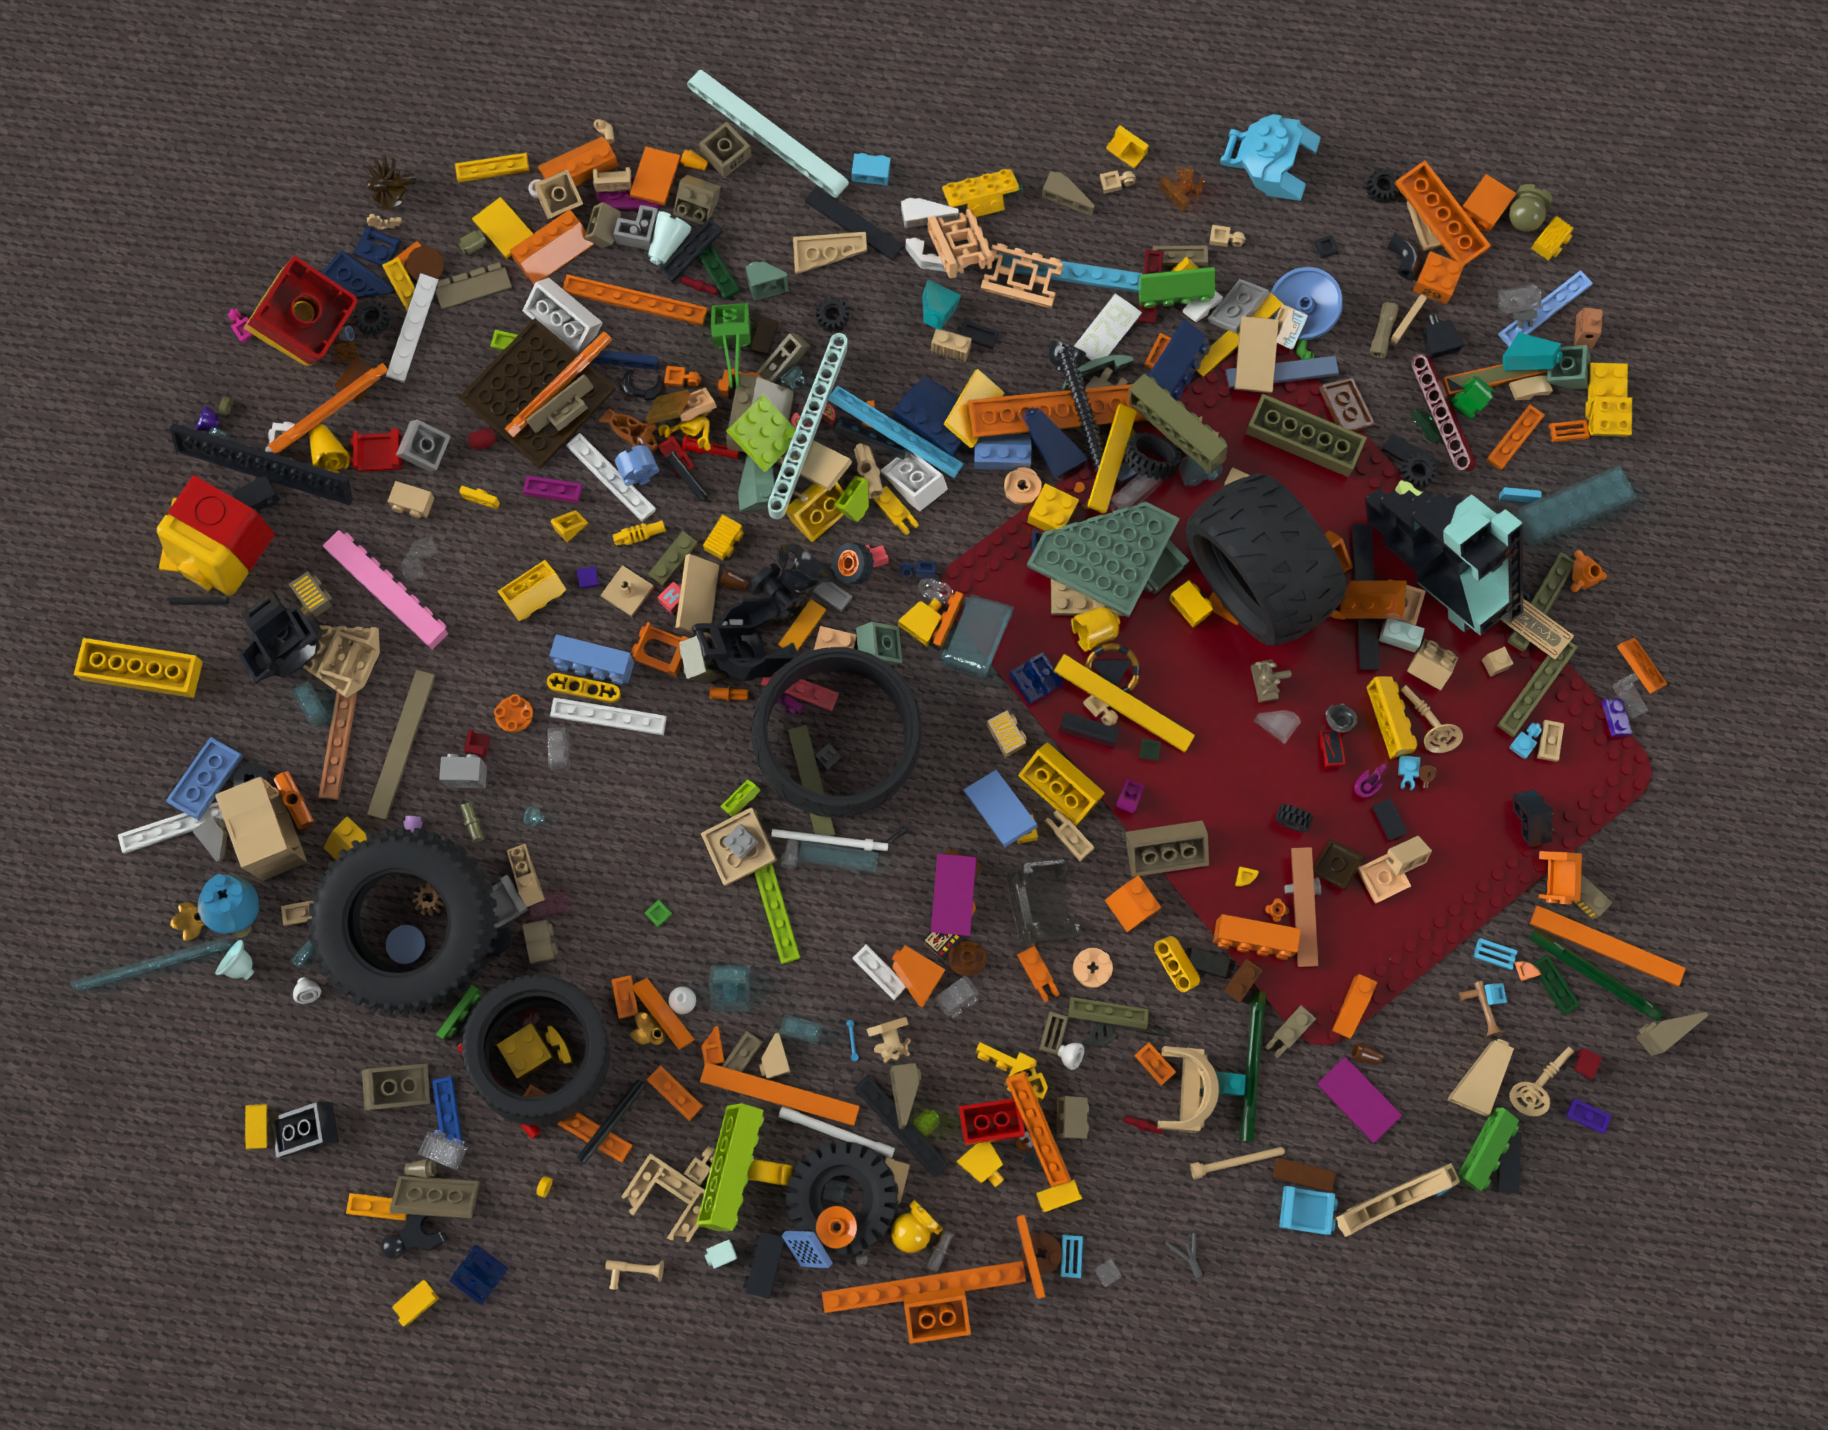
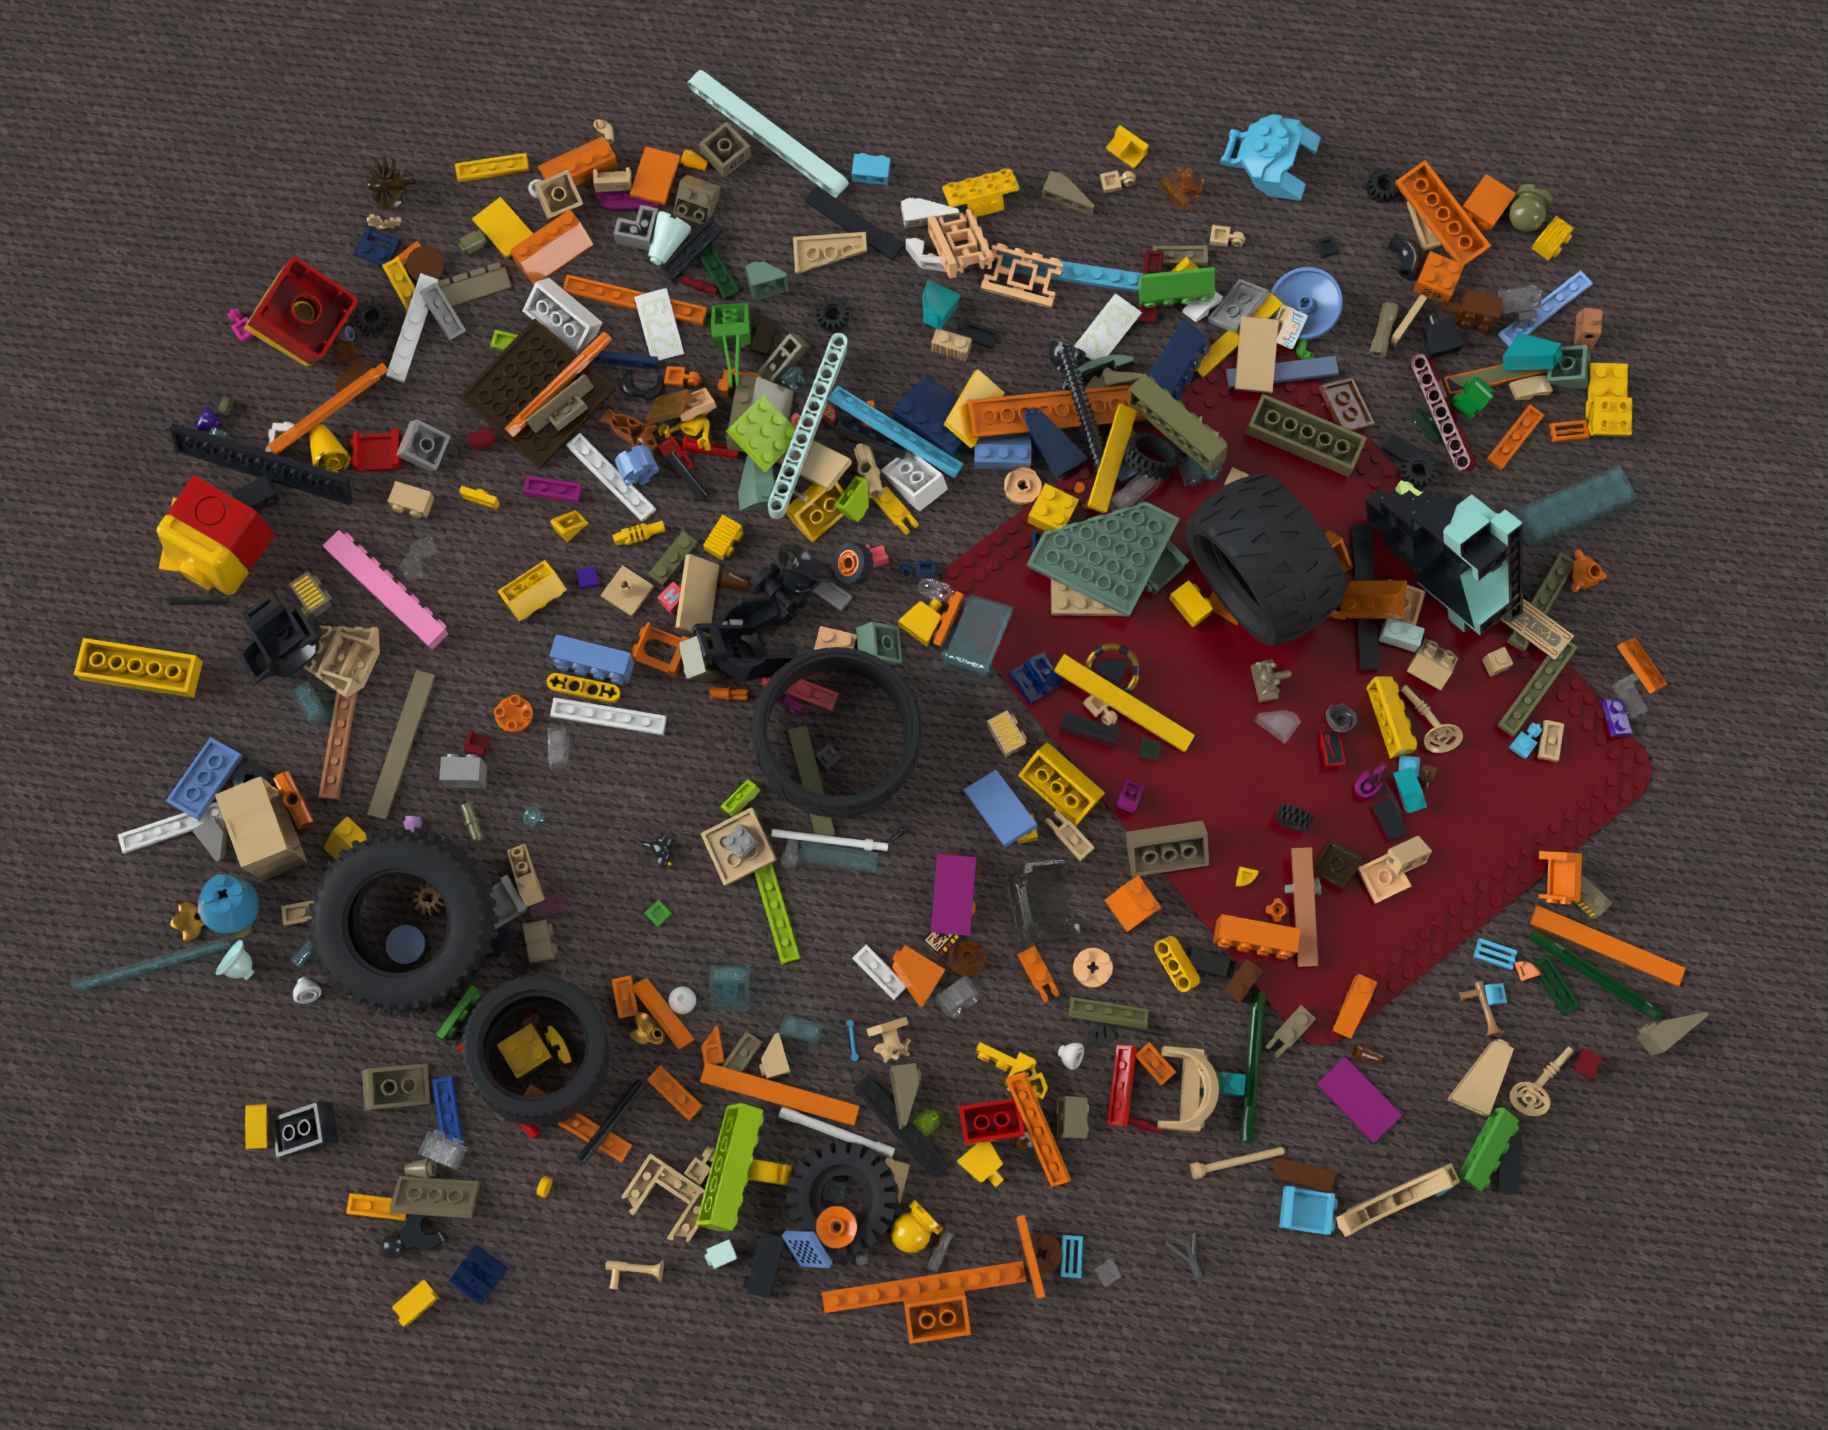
dark blue tile [321,250,396,298] -> none
dark tan brick [584,202,621,248] -> none
light orange tile [778,599,826,652] -> none
yellow panel [1036,1180,1082,1213] -> none
dark tan tile [1039,1011,1069,1055] -> none
yellow cylinder [1071,607,1120,652] -> none
orange plate [1144,333,1171,369] -> none
medium azure tile [1499,487,1542,503] -> none
black brick [1513,789,1554,847] -> none
dark purple plate [1565,1098,1612,1134] -> none
none -> light grey plate [420,282,466,341]
none -> white sticker [634,288,684,360]
none -> black animal [643,834,674,867]
none -> dark tan slope [1103,371,1142,387]
none -> red tile [1107,1045,1137,1127]
none -> teal slope [1393,767,1427,813]
none -> reddish brown brick [1441,290,1503,333]

